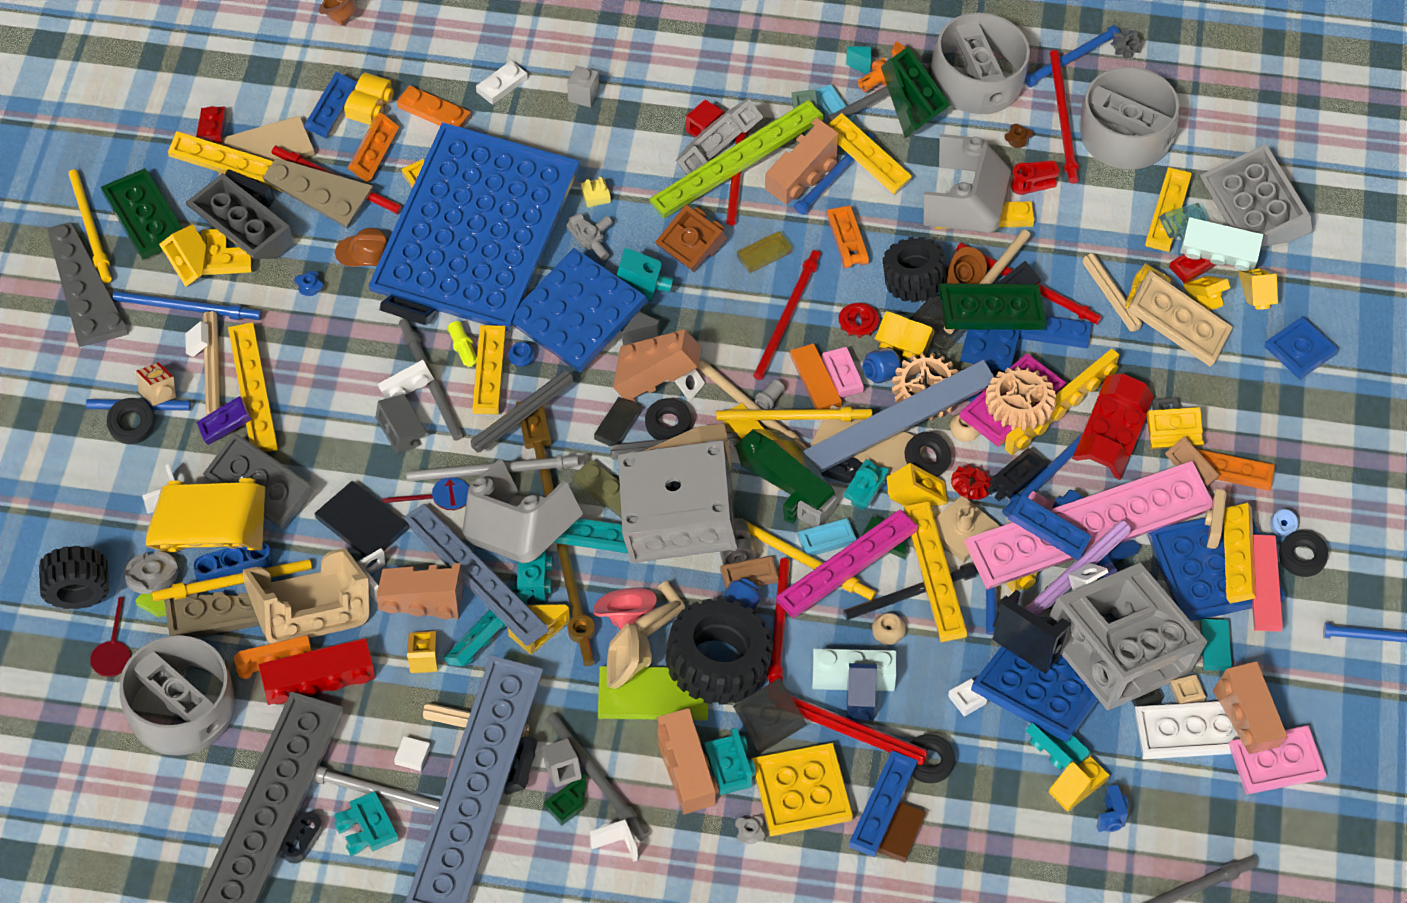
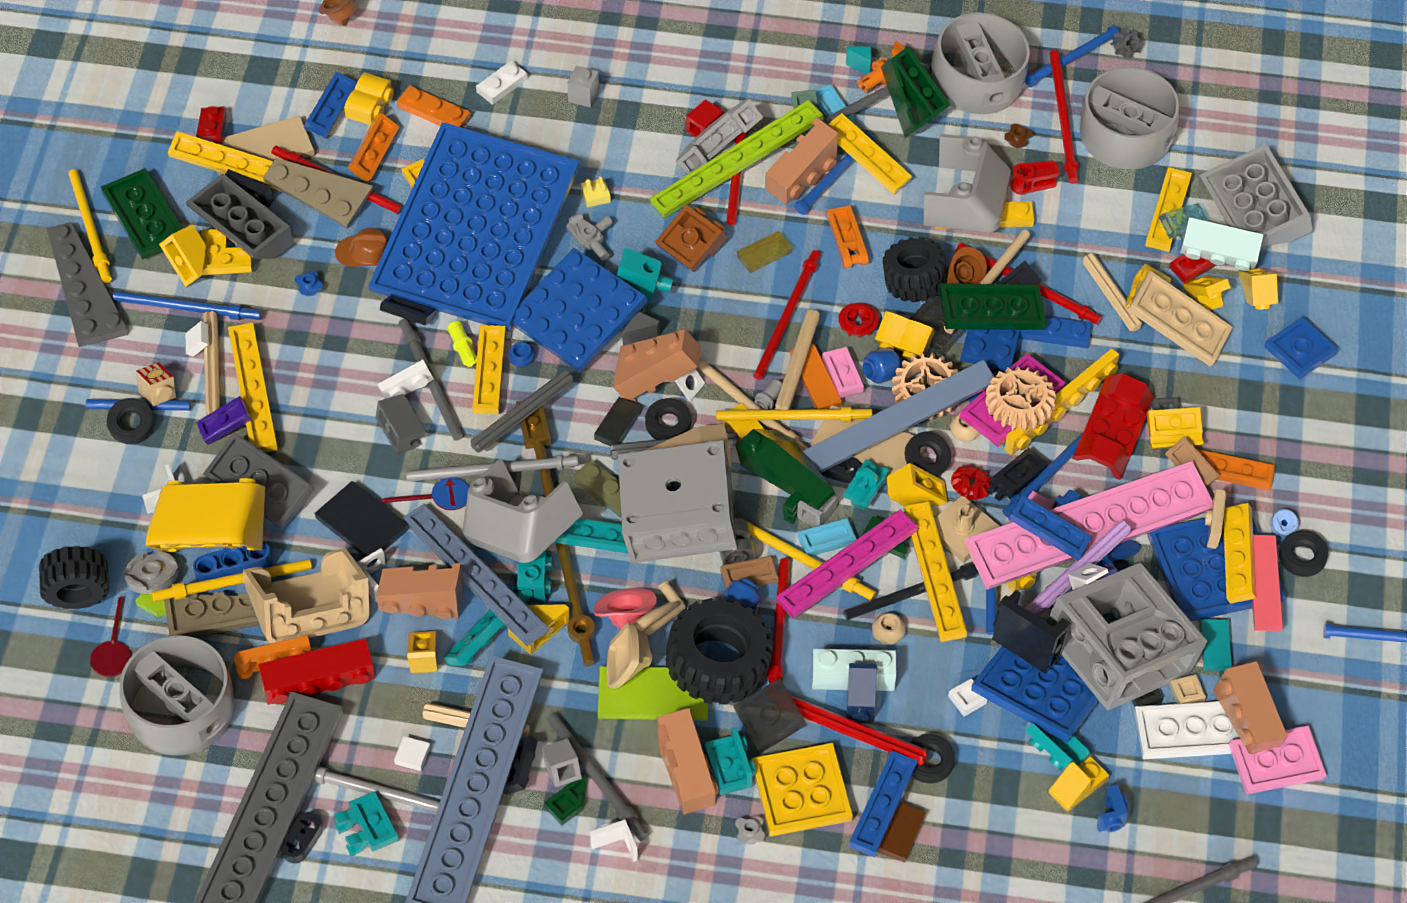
none -> tan axle [775,309,820,410]

